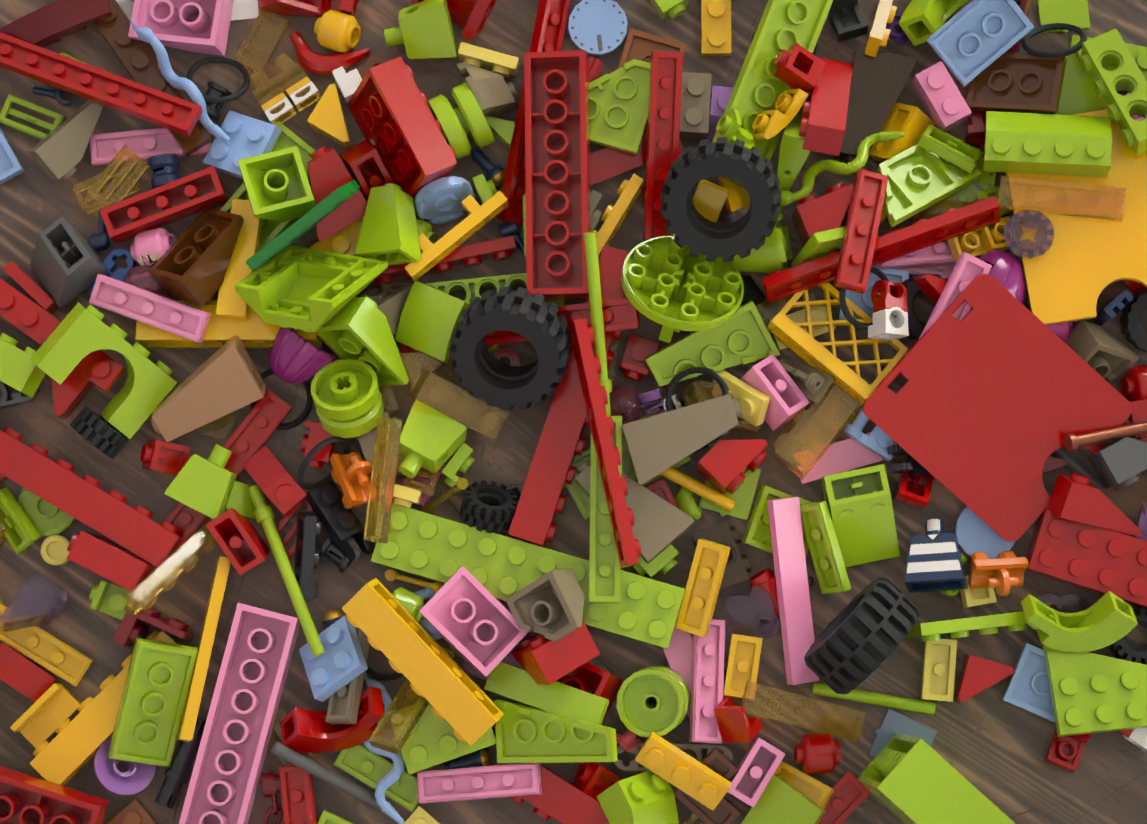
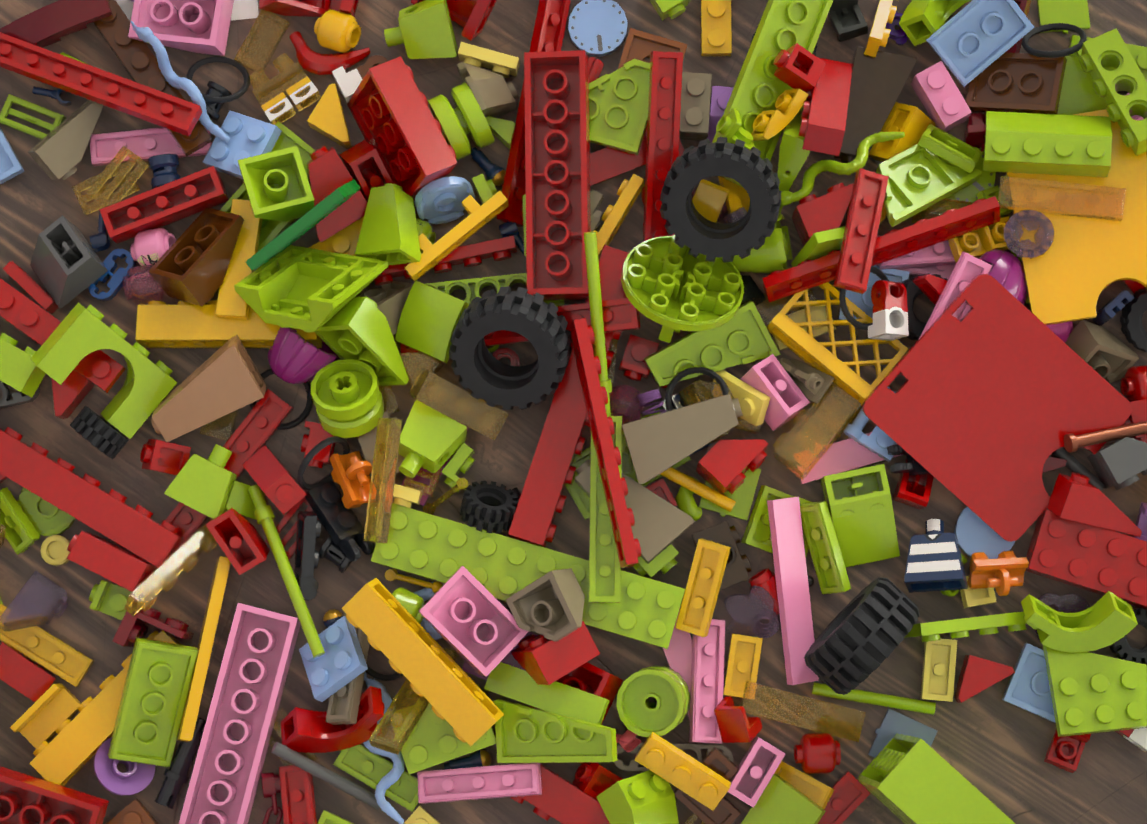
bright pink tile [89,274,212,343] -> none

